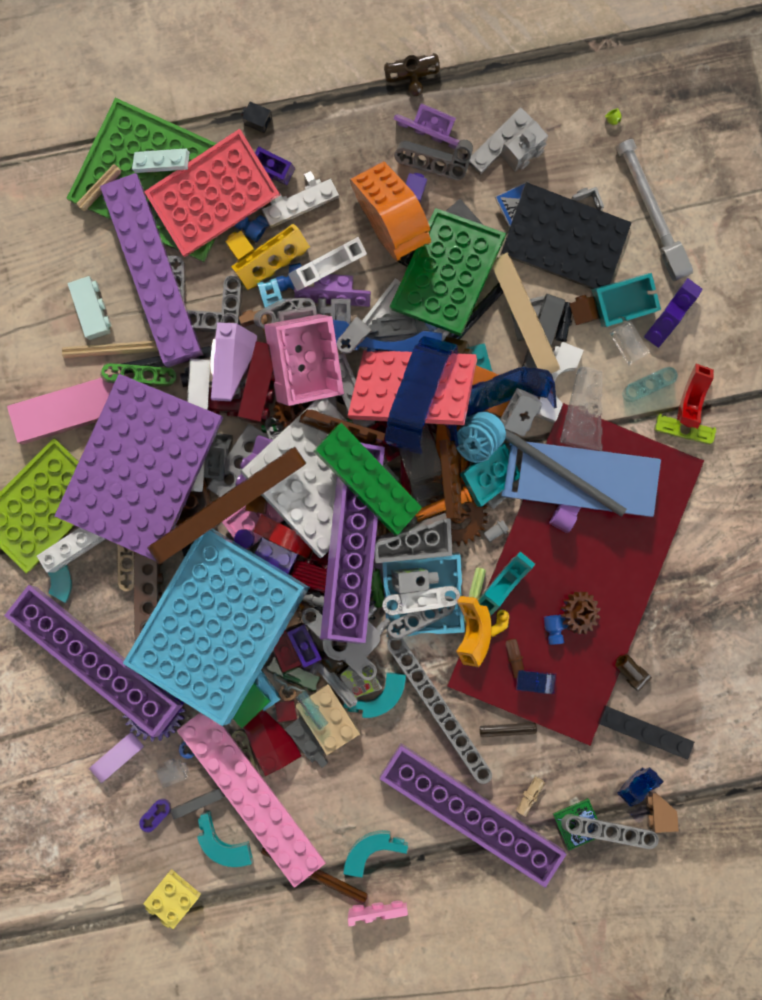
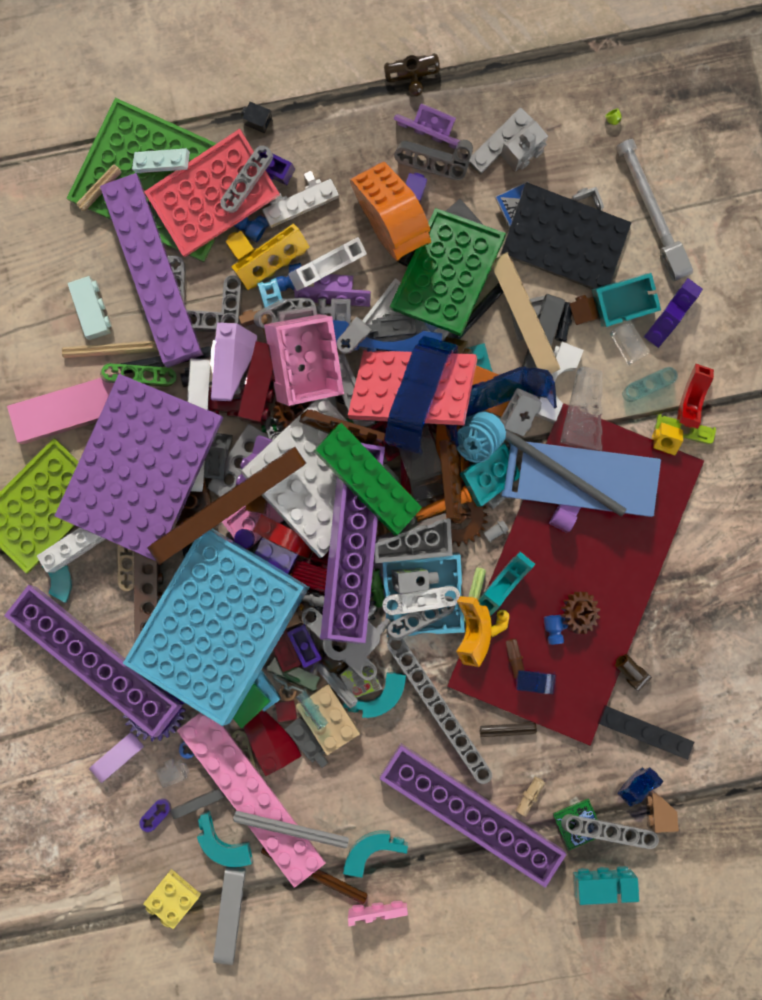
none -> light grey beam [213,866,246,965]
none -> light grey beam [220,146,273,213]
none -> light grey axle [233,811,349,849]
none -> teal piece [573,866,640,905]
none -> yellow brick [652,423,683,455]

